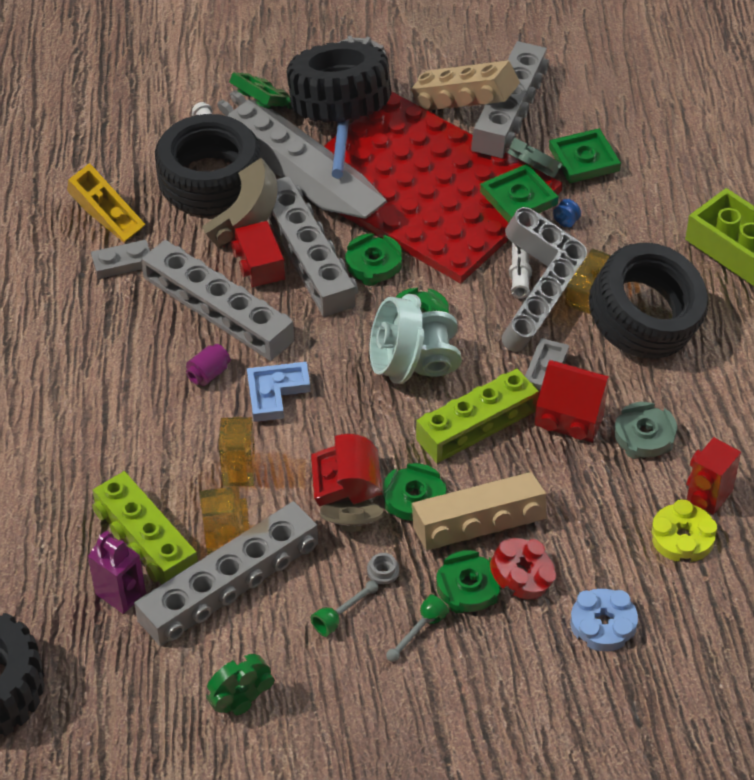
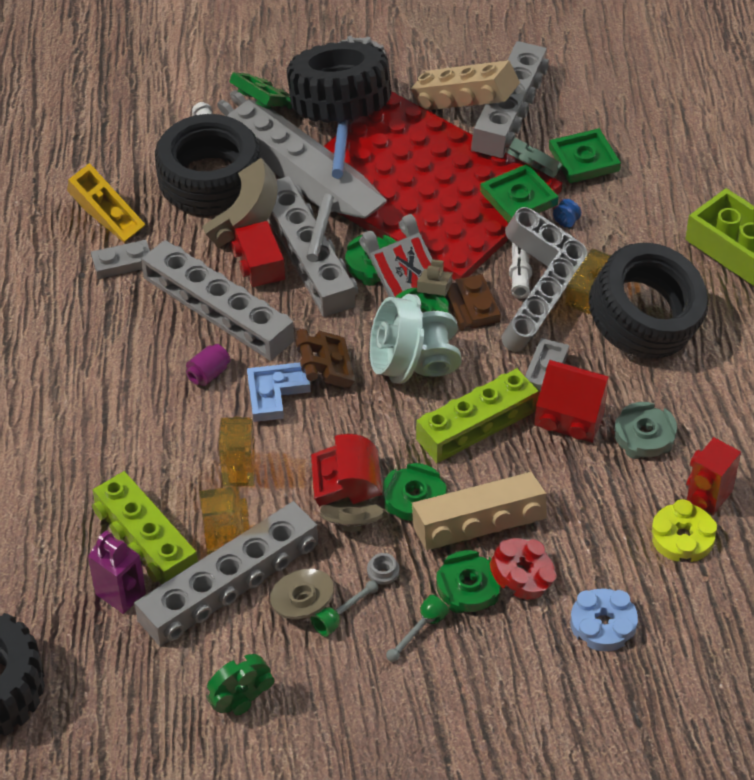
none -> dark tan dish [270,568,334,620]
none -> reddish brown plate [295,329,355,388]
none -> light grey bar [306,194,334,262]
none -> flag [359,214,432,297]
none -> dark tan tile [417,259,453,296]
none -> reddish brown plate [445,274,501,331]

